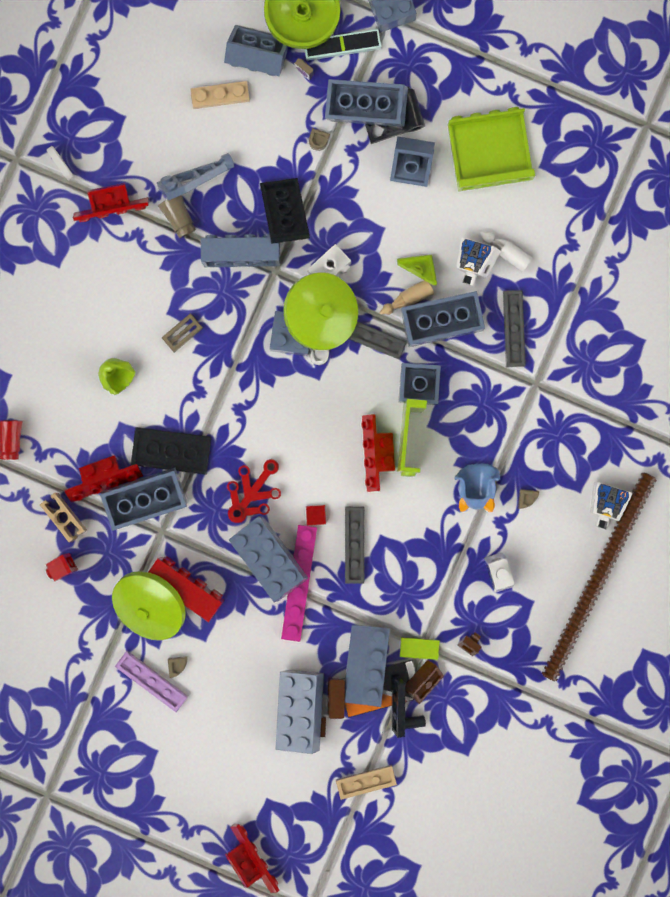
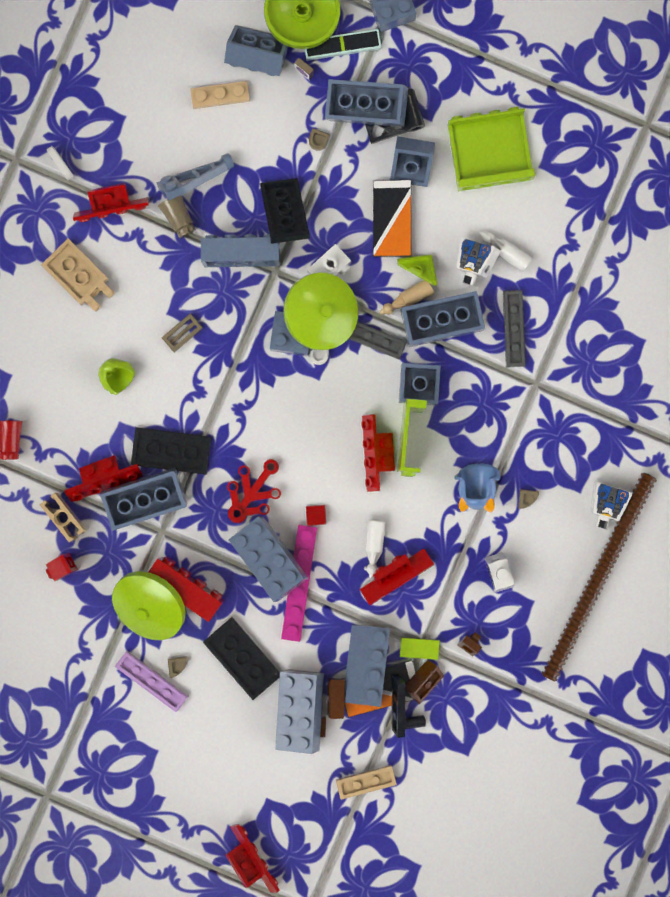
dark grey tile [345,507,364,584] -> none
none -> tan tile [41,239,115,312]
none -> black tile [203,617,280,700]
none -> red bracket [359,549,434,606]
none -> white wheel [364,520,385,579]
none -> tile [373,180,412,258]

